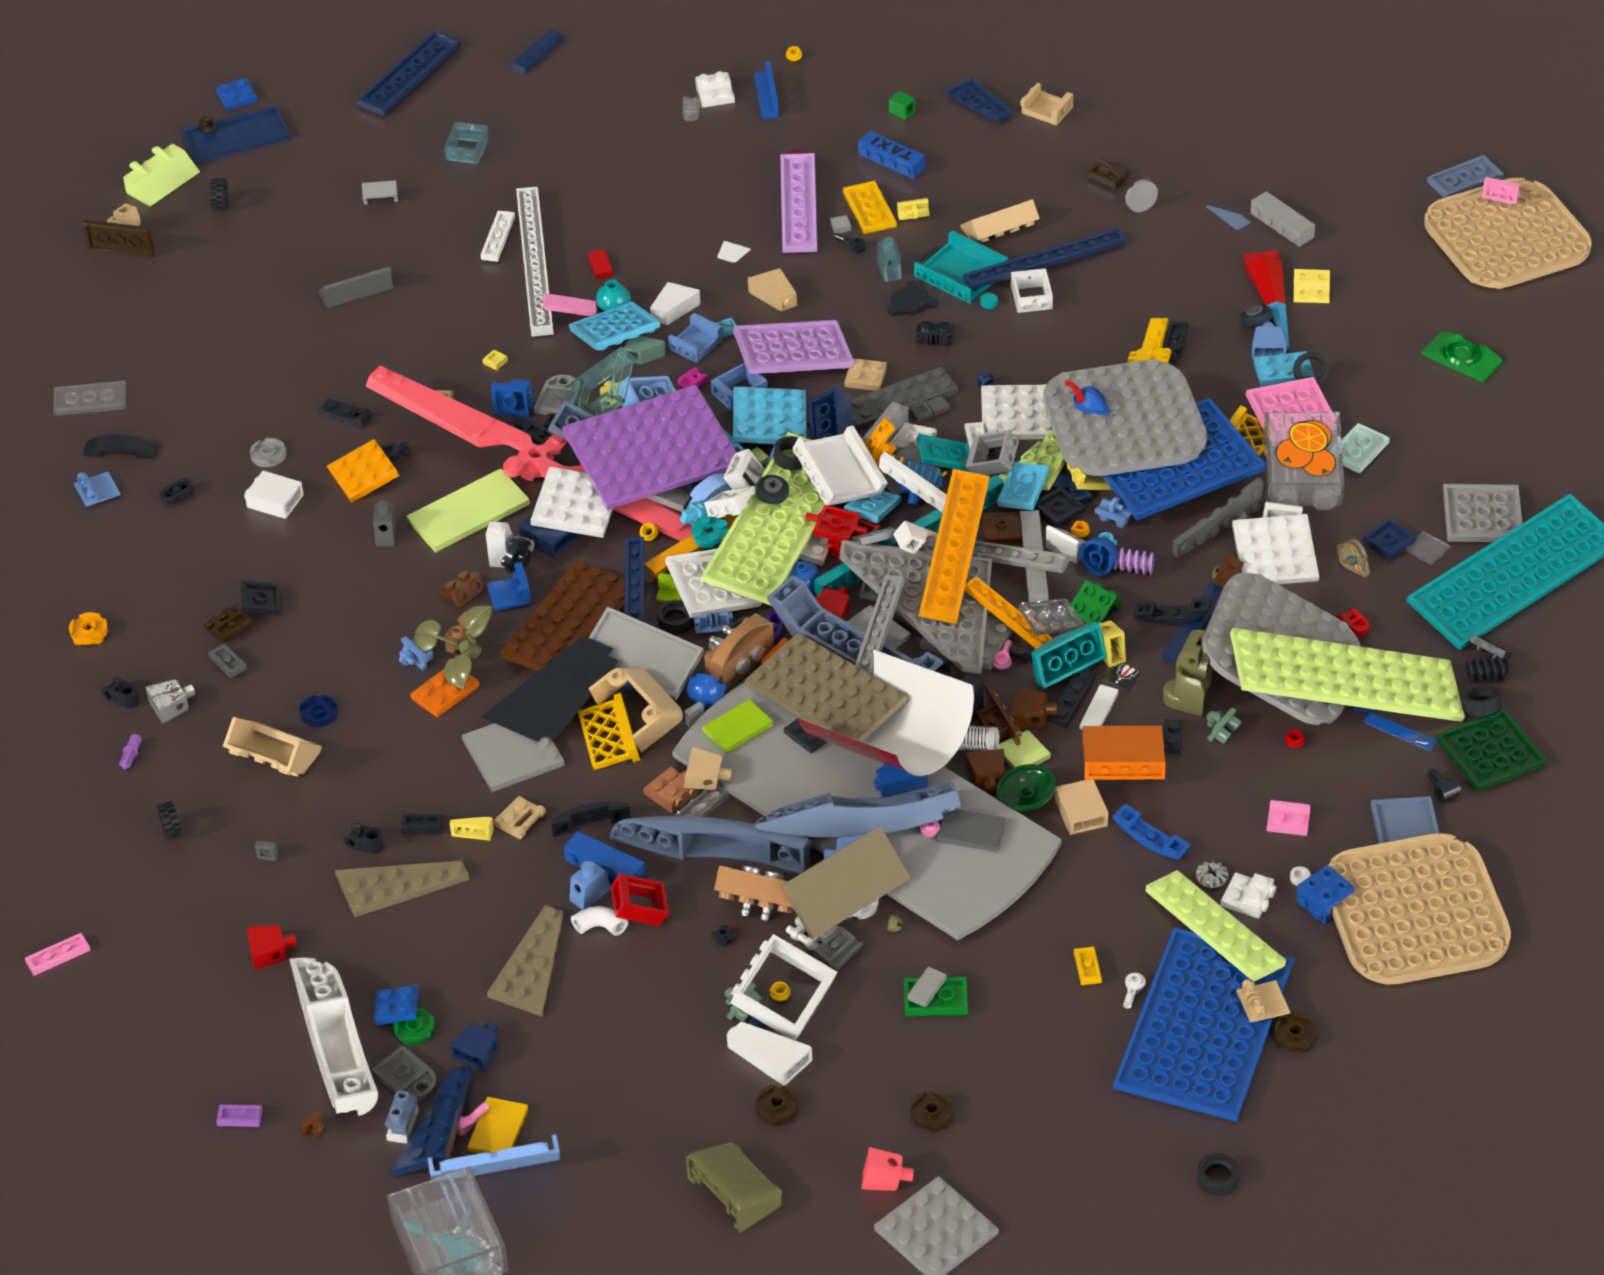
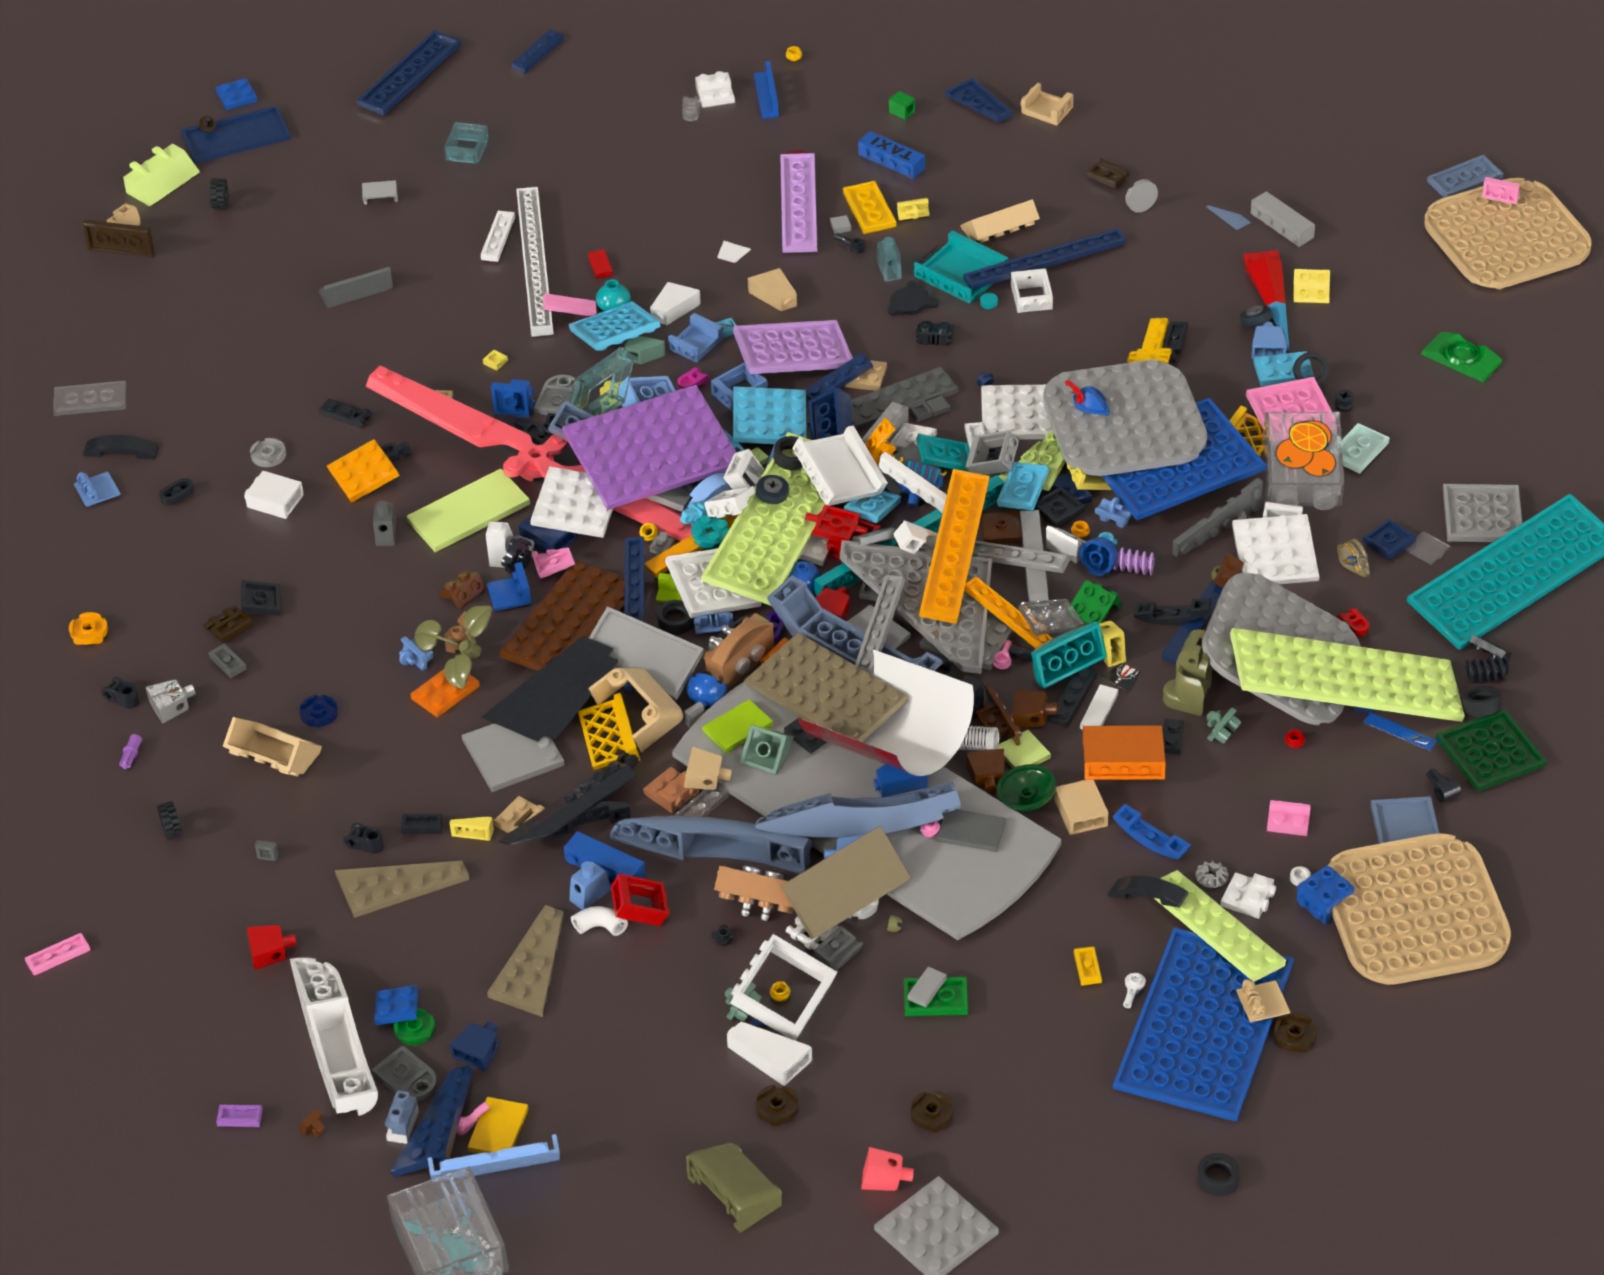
none -> black hinge [498,753,639,845]
none -> bright pink wing [531,548,575,579]
none -> light grey tile [650,531,675,554]
none -> sand green slope [740,725,794,774]
none -> dark blue plate [805,353,873,400]
none -> black slope [1108,875,1188,908]
none -> black wheel [1335,389,1354,412]

